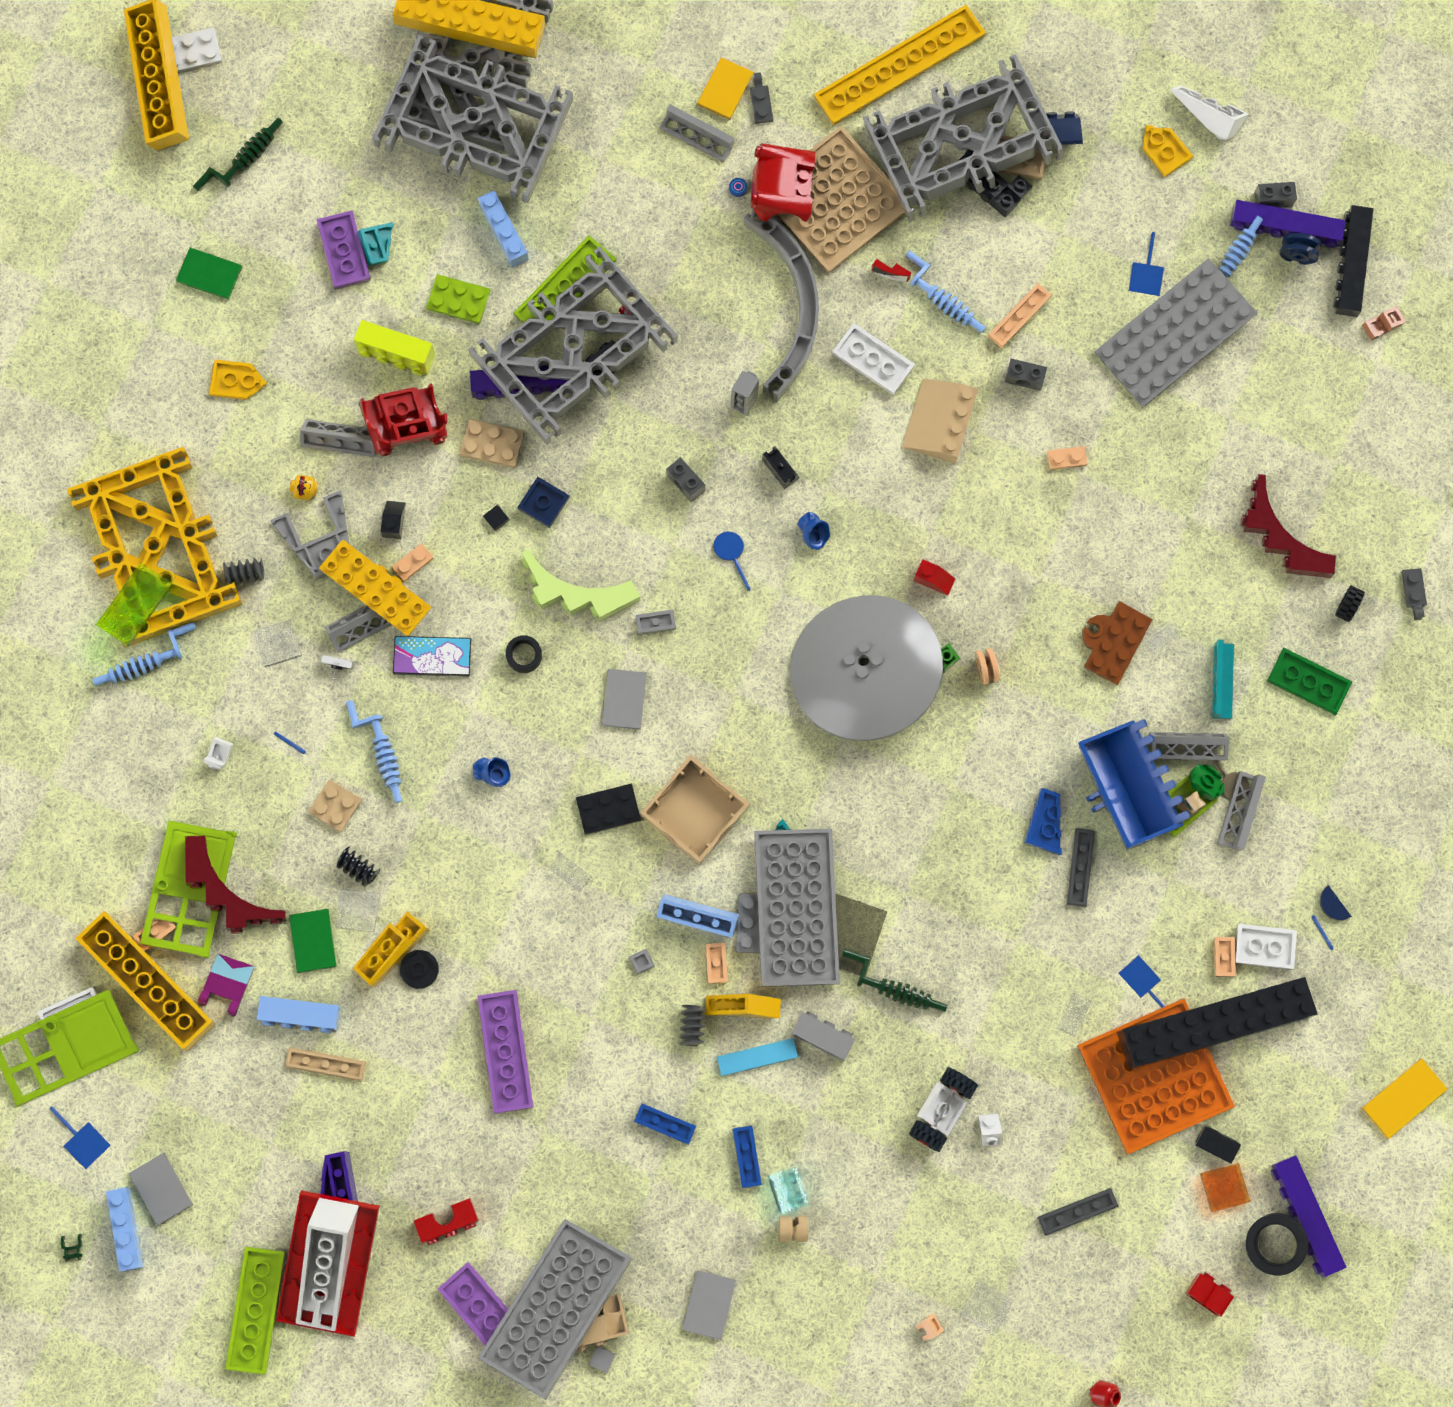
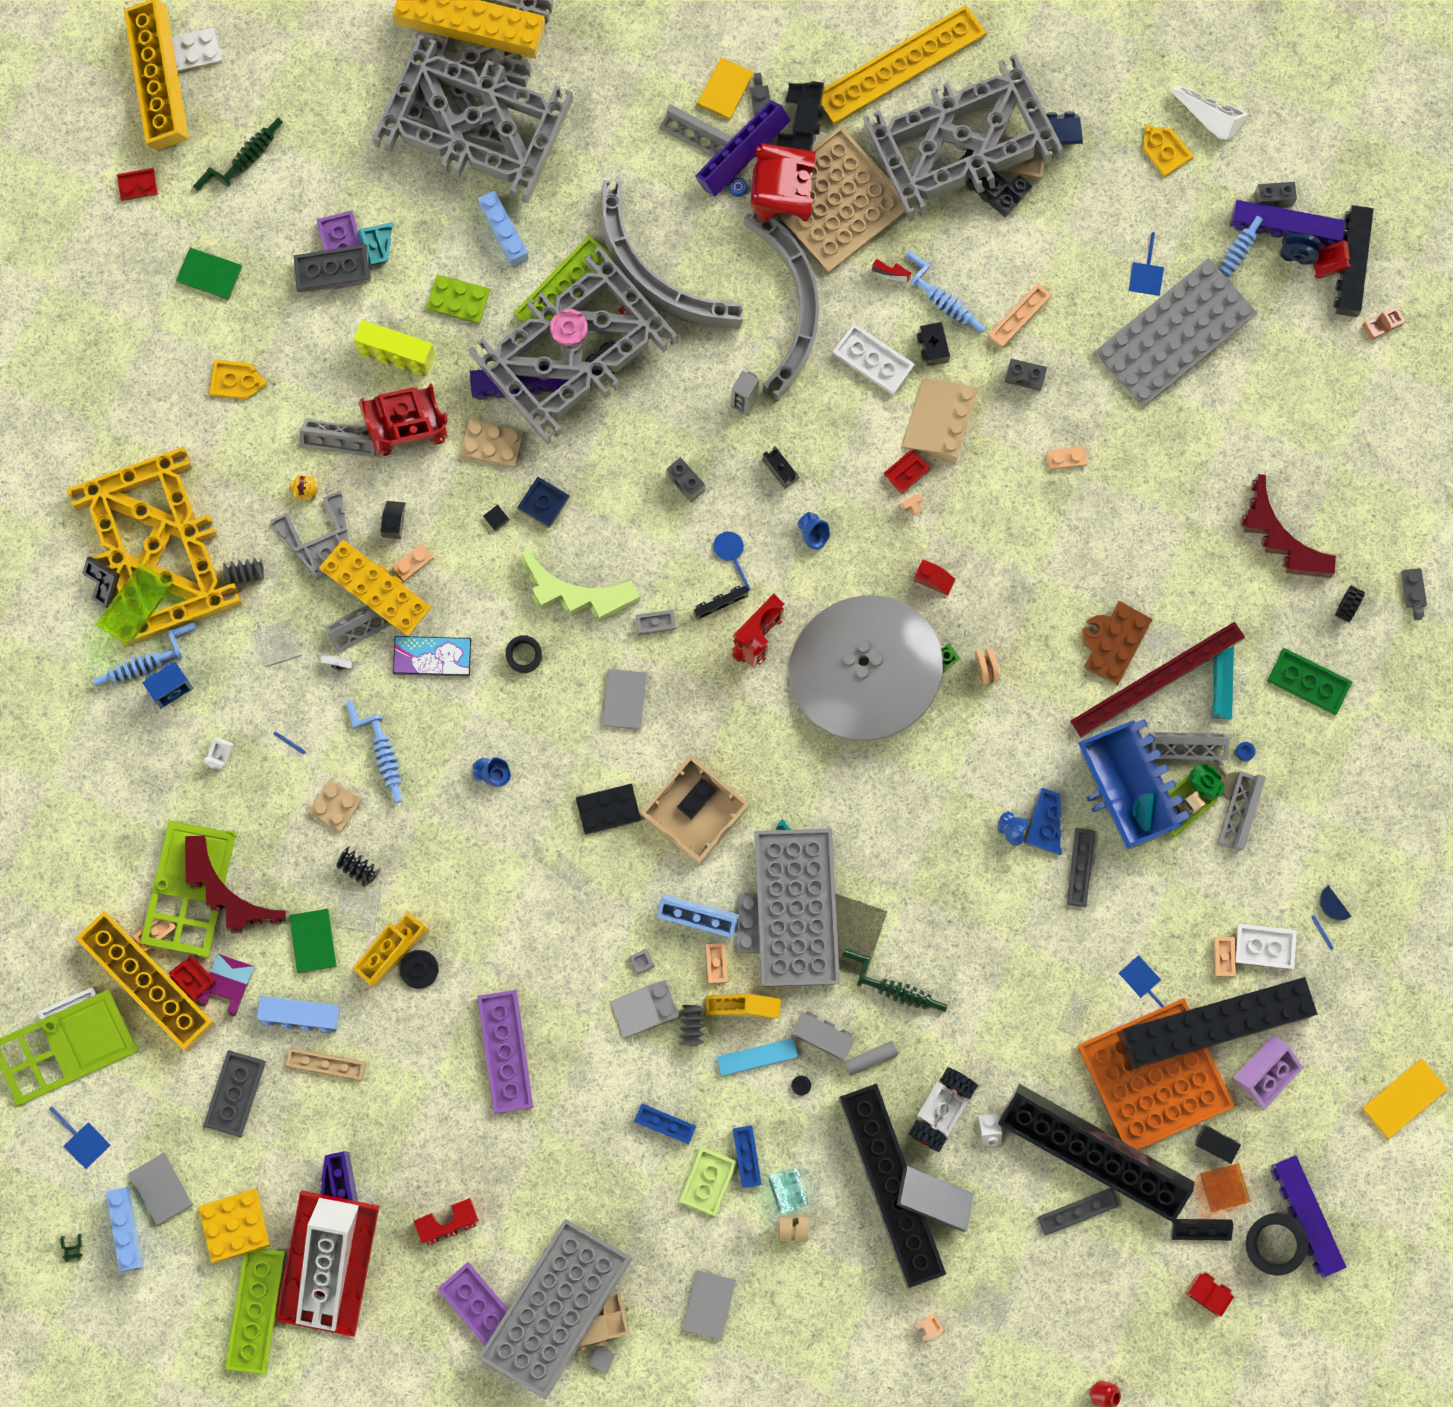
none -> black tile [82,556,120,608]
none -> red plate [117,168,158,201]
none -> blue brick [142,662,194,709]
none -> red plate [169,955,216,1002]
none -> yellow plate [198,1188,271,1265]
none -> dark grey tile [203,1050,266,1138]
none -> dark grey tile [293,244,371,293]
none -> bright pink tile [550,309,588,347]
none -> light grey piece [600,180,743,329]
none -> light grey slope [611,979,679,1038]
none -> black plate [677,778,717,820]
none -> yellowish green tile [679,1146,738,1217]
none -> black plate [694,586,748,620]
none -> dark purple brick [695,100,791,197]
none -> red piece [732,593,785,668]
none -> black bracket [777,81,825,151]
none -> black tile [791,1075,811,1096]
none -> black brick [838,1083,946,1288]
none -> light grey piece [844,1041,898,1076]
none -> red plate [884,449,930,494]
none -> tile [897,1166,974,1232]
none -> light nougat tile [900,493,922,515]
none -> black brick [916,322,950,366]
none -> blue hair [997,811,1028,846]
none -> black brick [998,1084,1195,1223]
none -> dark red plate [1070,621,1245,738]
none -> teal tile [1132,793,1154,831]
none -> black plate [1171,1219,1233,1241]
none -> lavender slope [1234,1036,1303,1110]
none -> blue tile [1235,742,1256,761]
none -> red plate [1313,241,1351,278]

